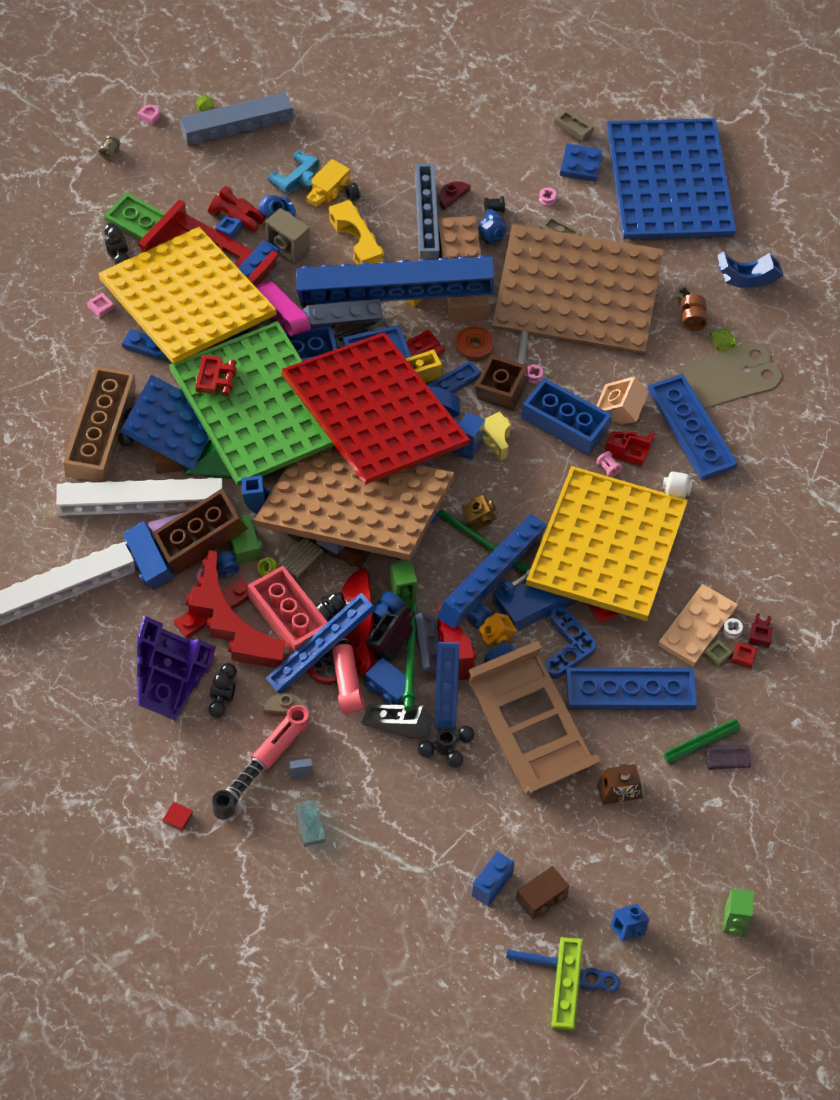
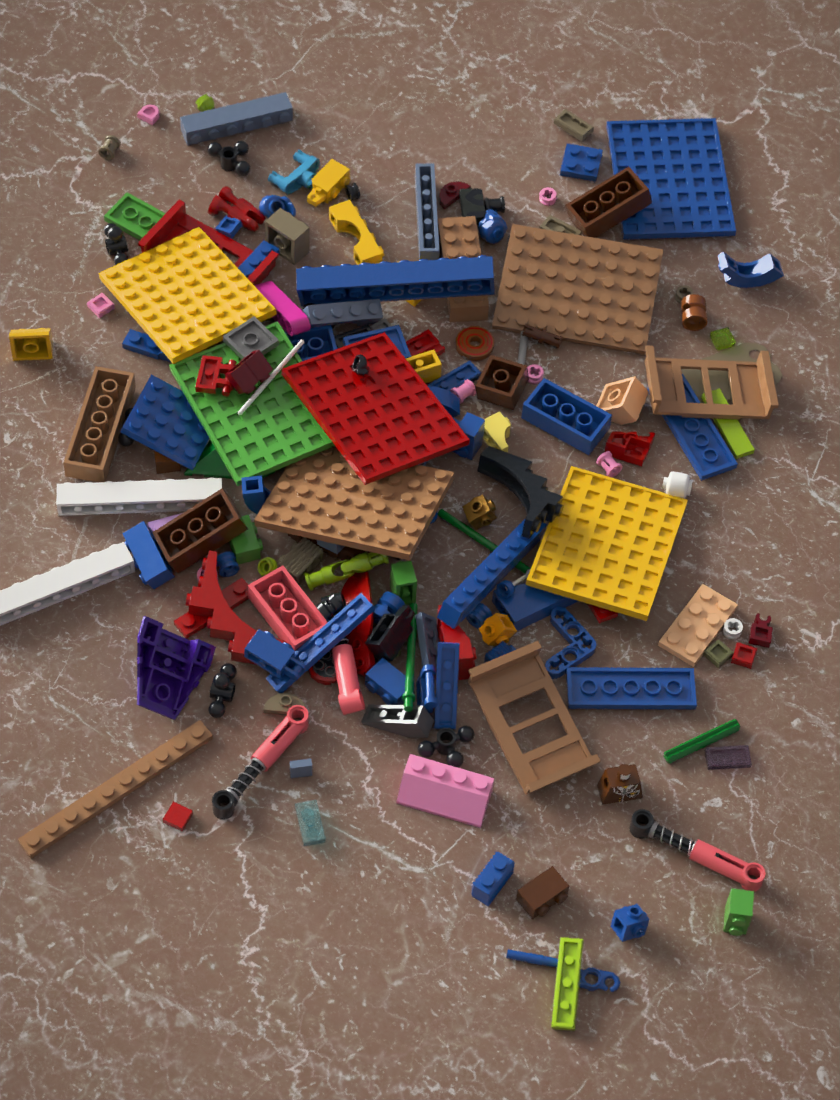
none -> yellow slope [9,328,53,361]
none -> medium nougat plate [18,720,213,859]
none -> black piece [208,141,250,176]
none -> flat silver plate [223,316,279,359]
none -> dark red brick [225,350,273,395]
none -> white axle [238,340,304,415]
none -> blue brick [244,629,306,681]
none -> lime piece [304,552,389,591]
none -> black piece [352,355,369,376]
none -> bright pink slope [396,754,494,828]
none -> blue plate [416,664,438,714]
none -> bright pink bush [450,379,476,404]
none -> pearl dark grey slope [459,188,485,225]
none -> black arch [477,446,564,539]
none -> reddish brown pin [522,324,563,348]
none -> reddish brown brick [566,167,652,238]
none -> piece [629,809,766,892]
none -> medium nougat piece [645,345,779,420]
none -> lime tile [701,388,755,459]

